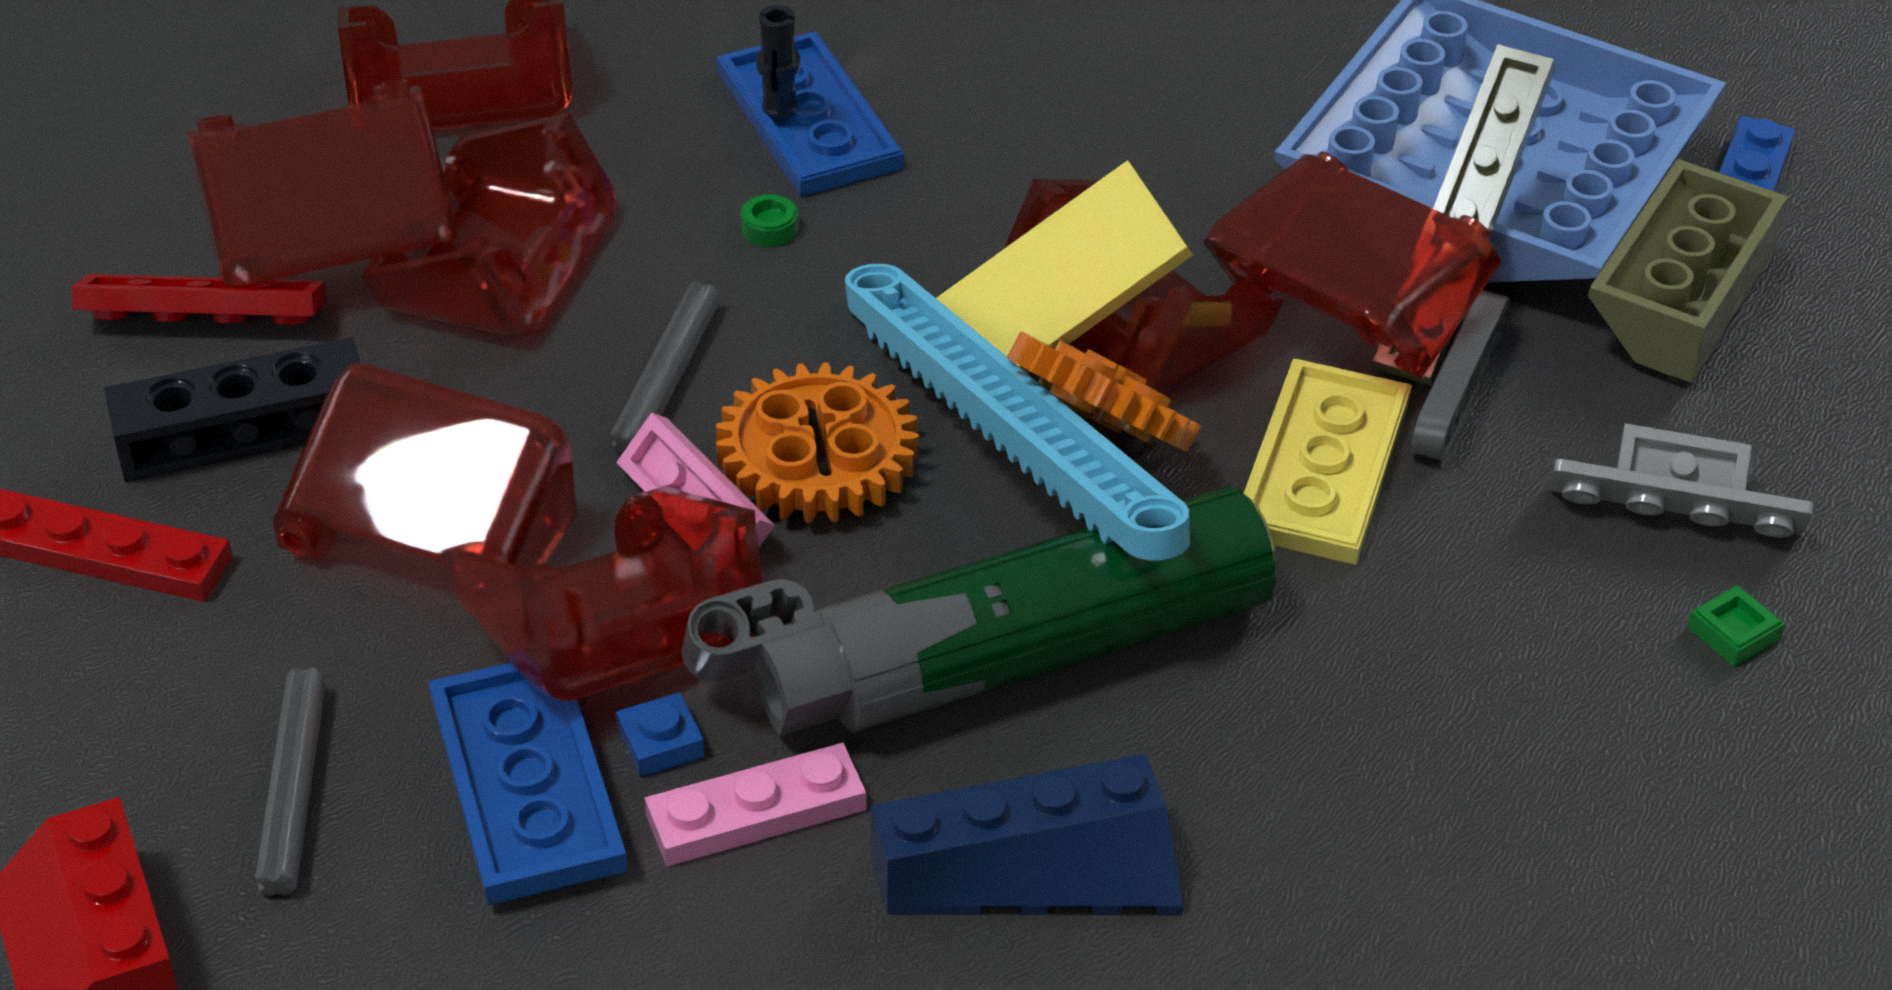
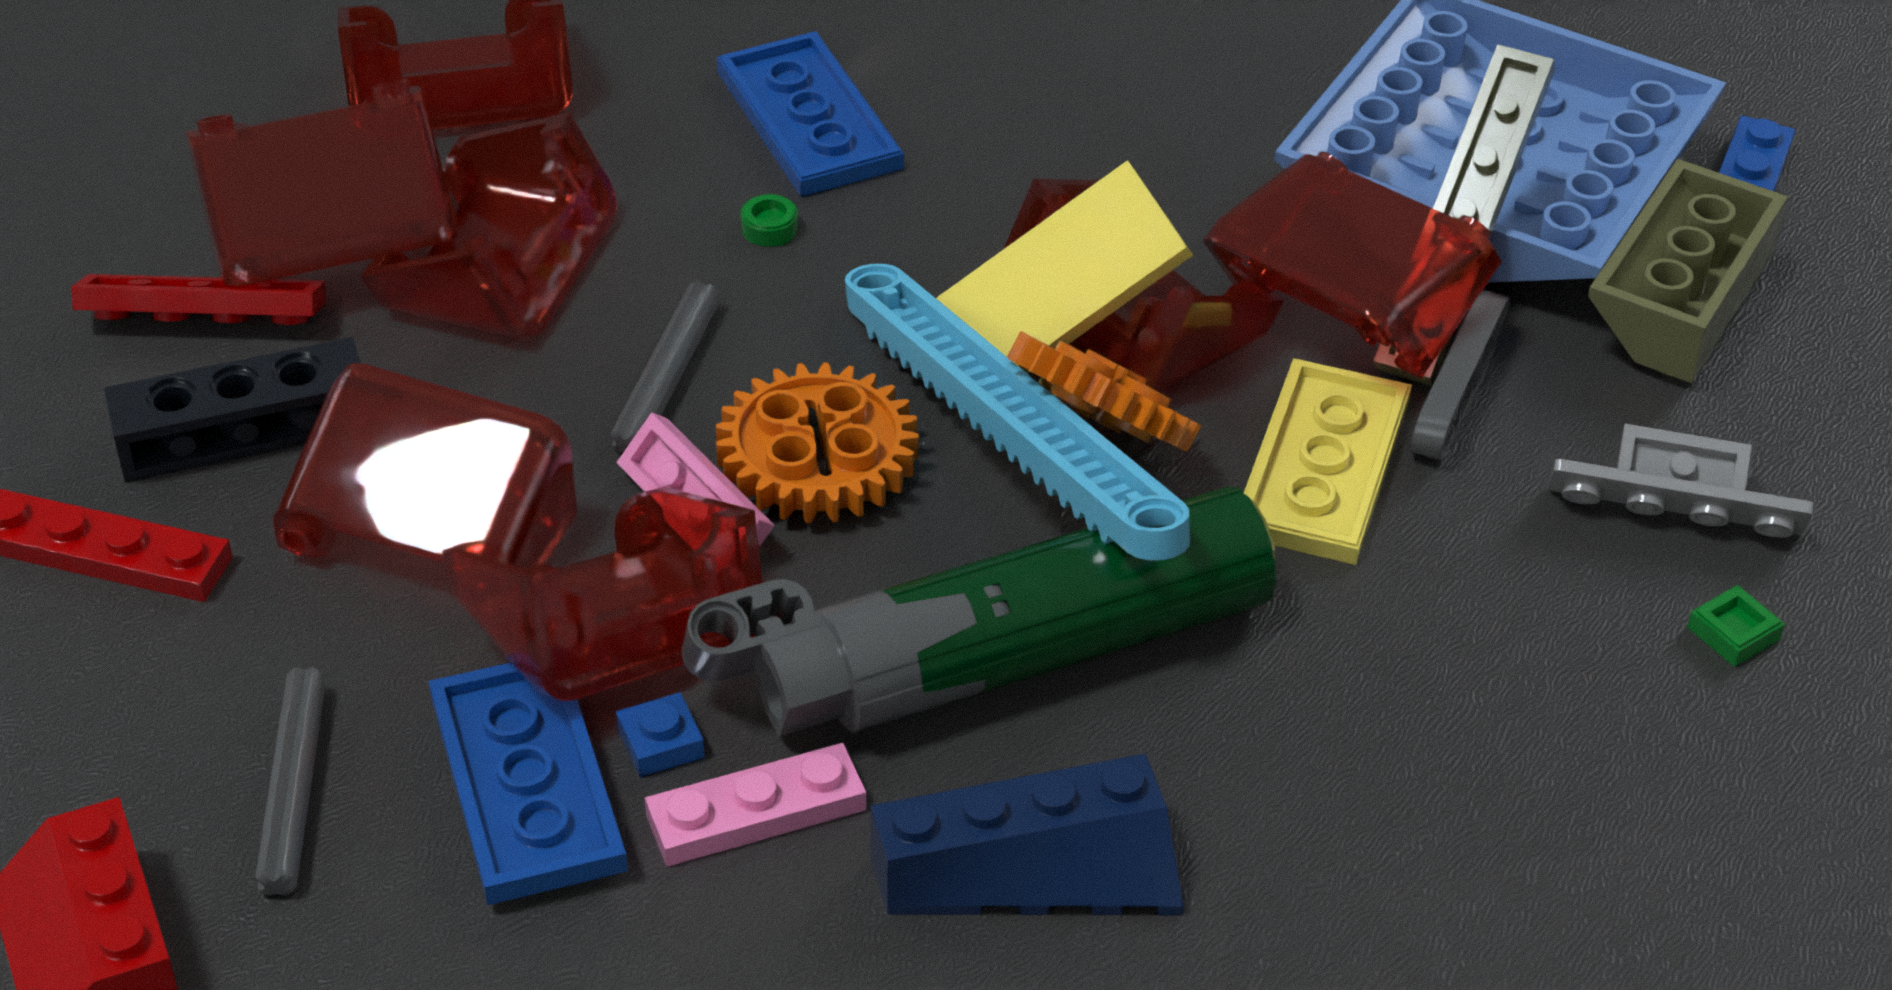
black pin [756,5,801,118] -> none

